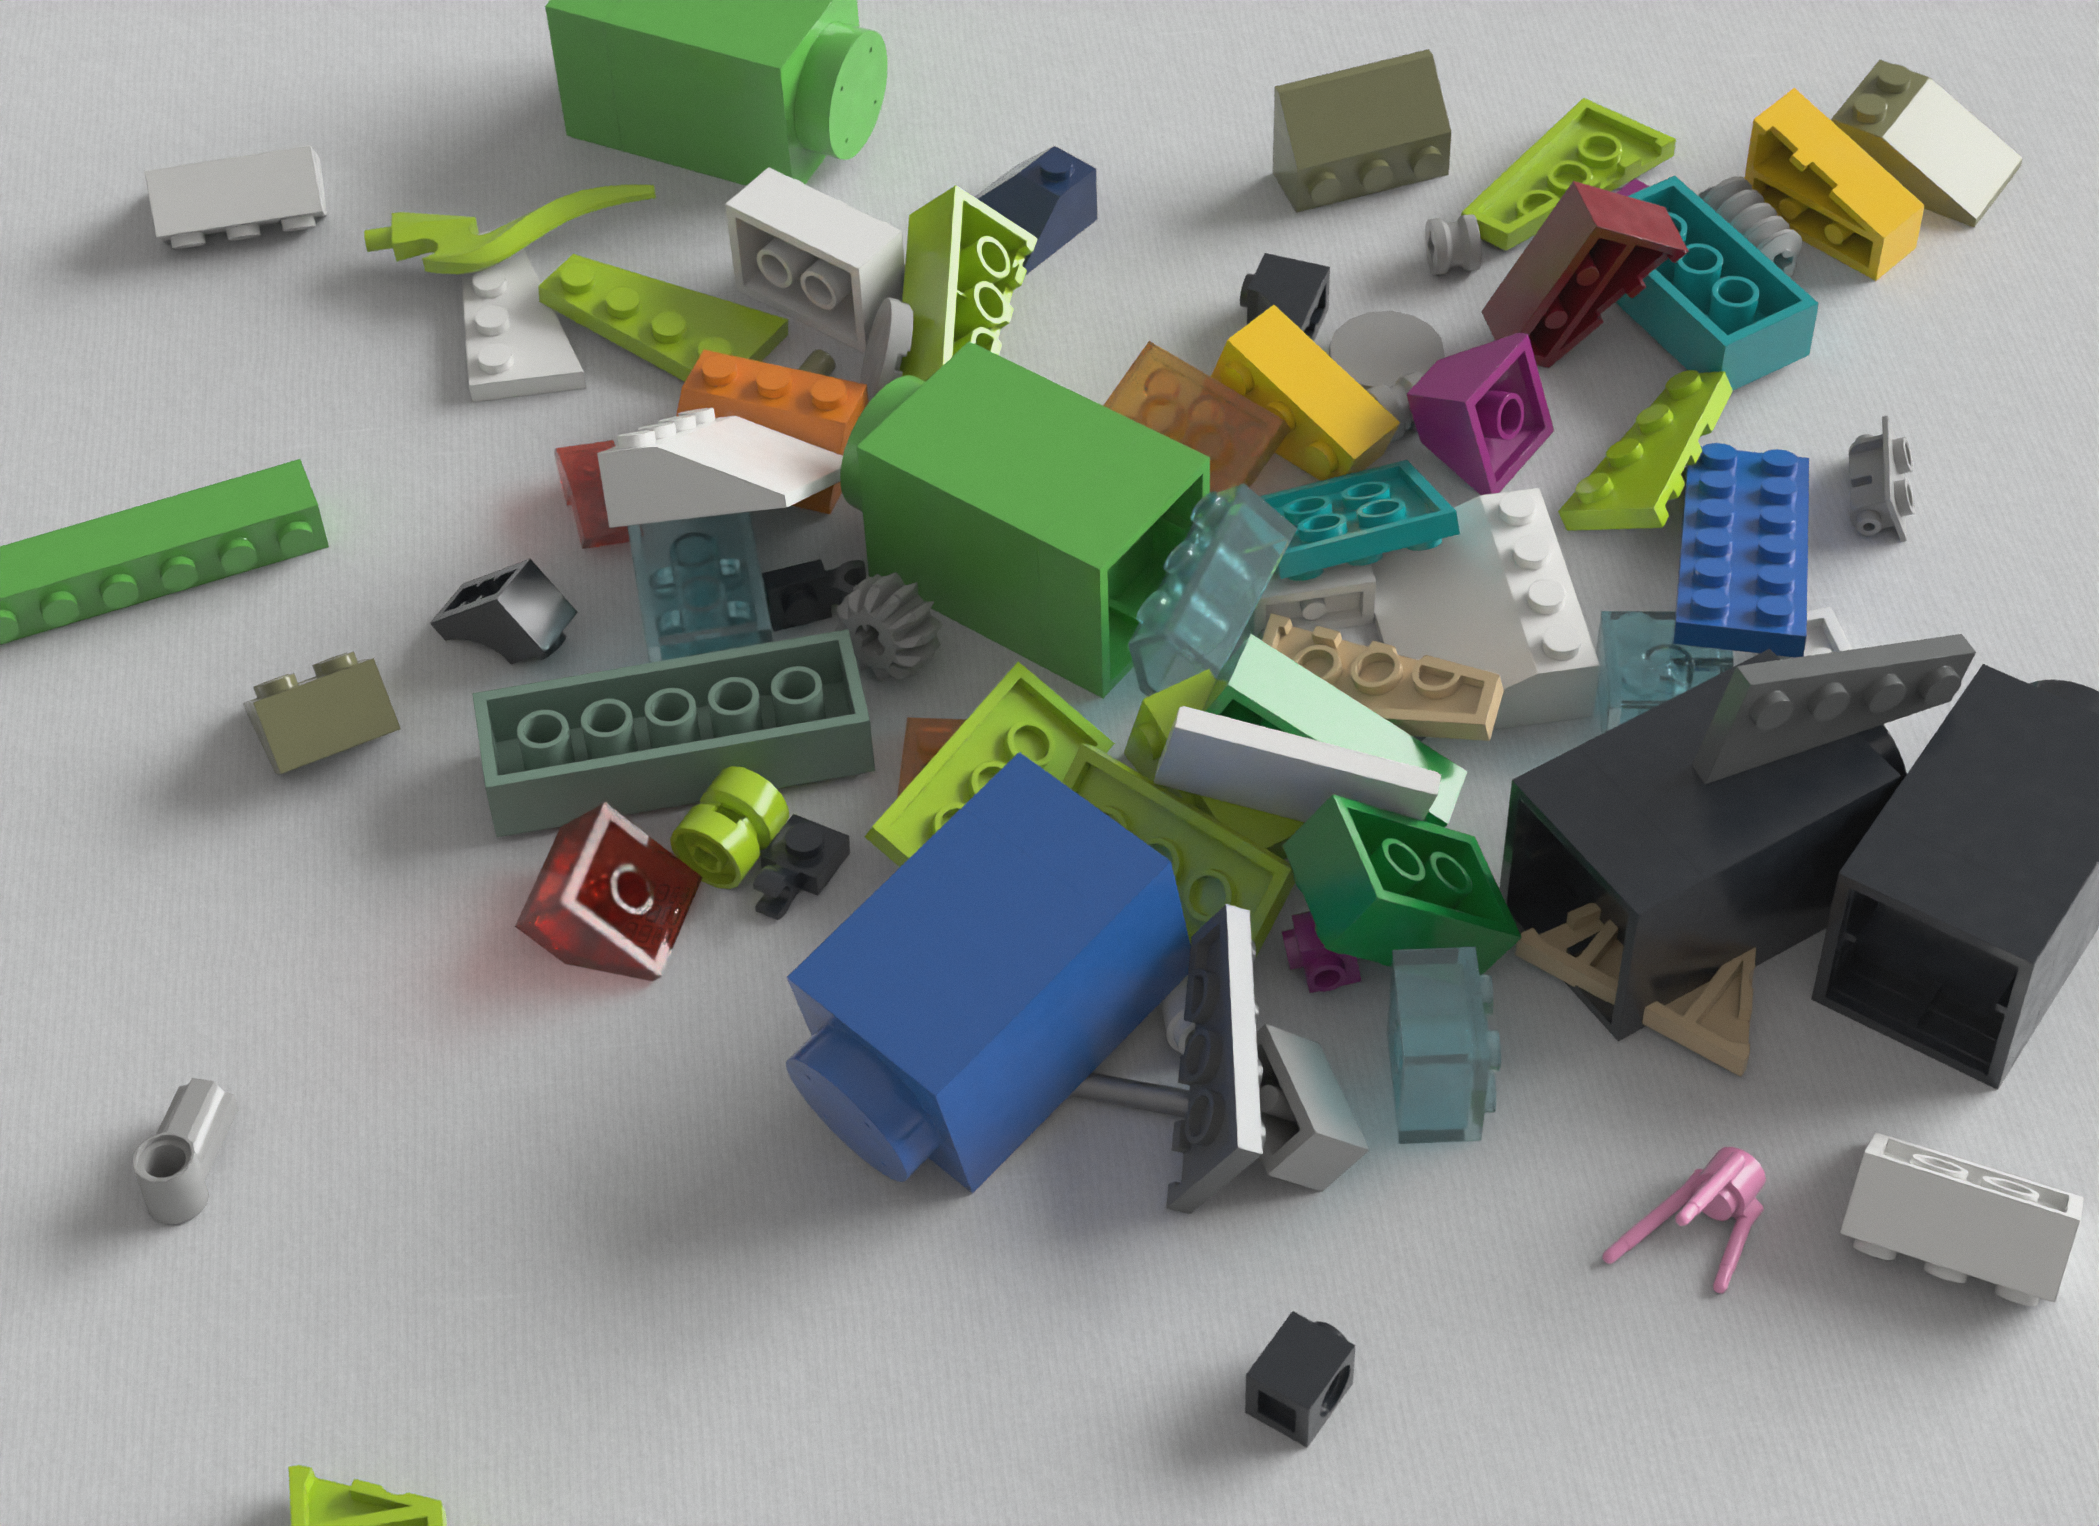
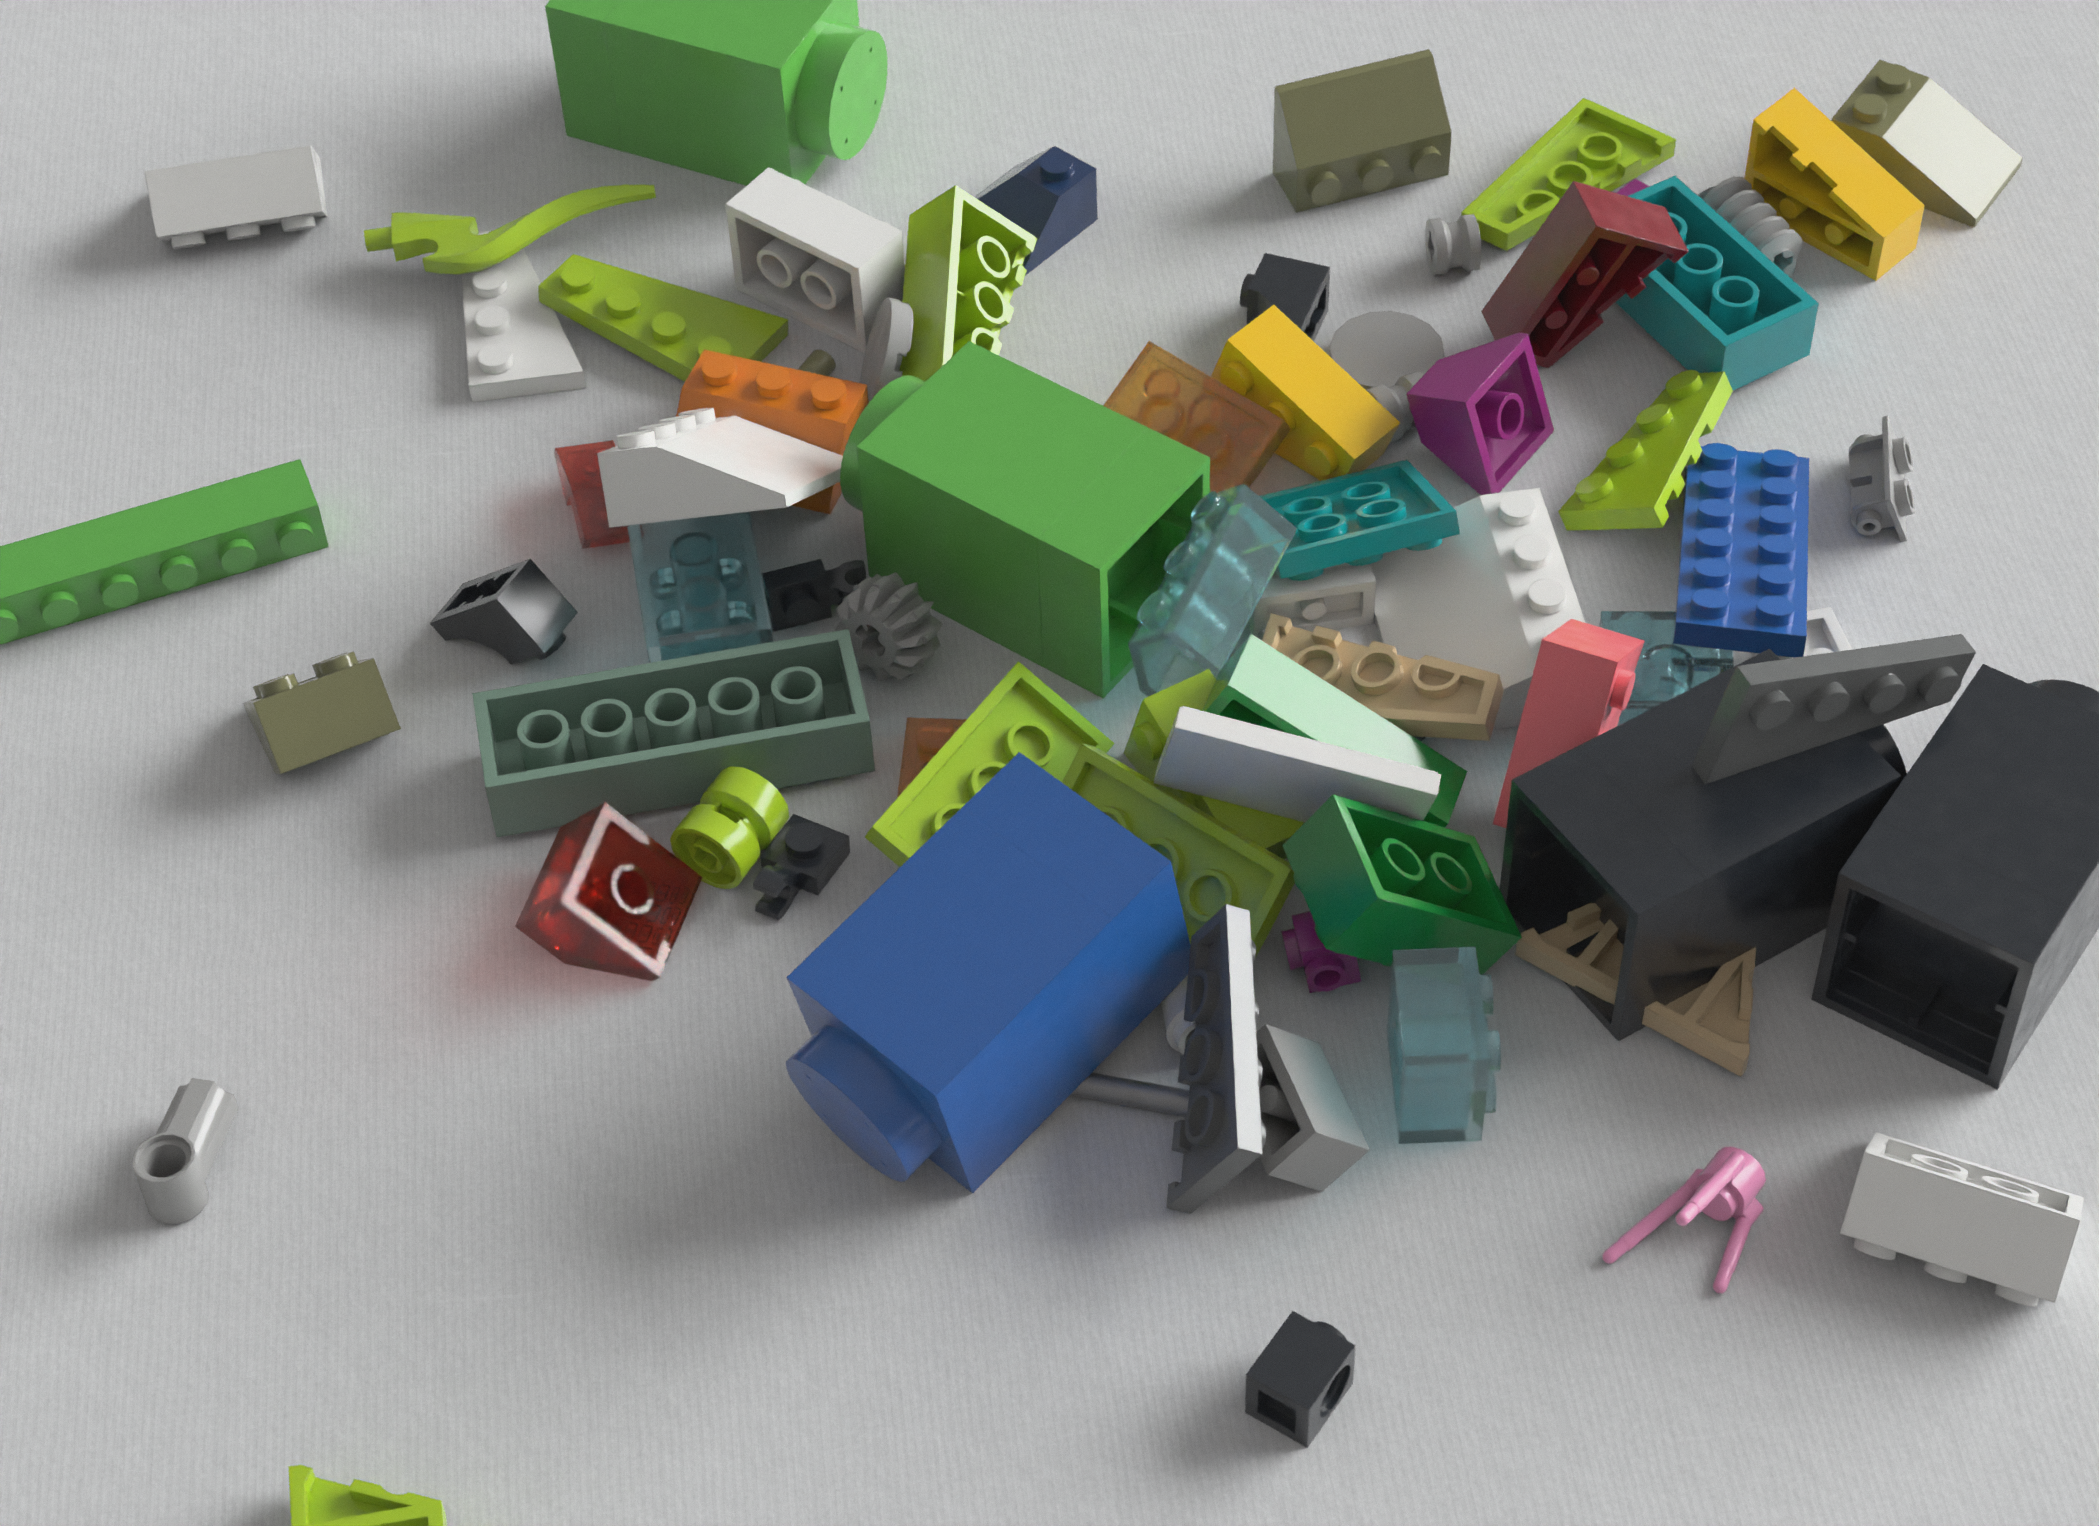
none -> coral wedge [1493,619,1645,828]

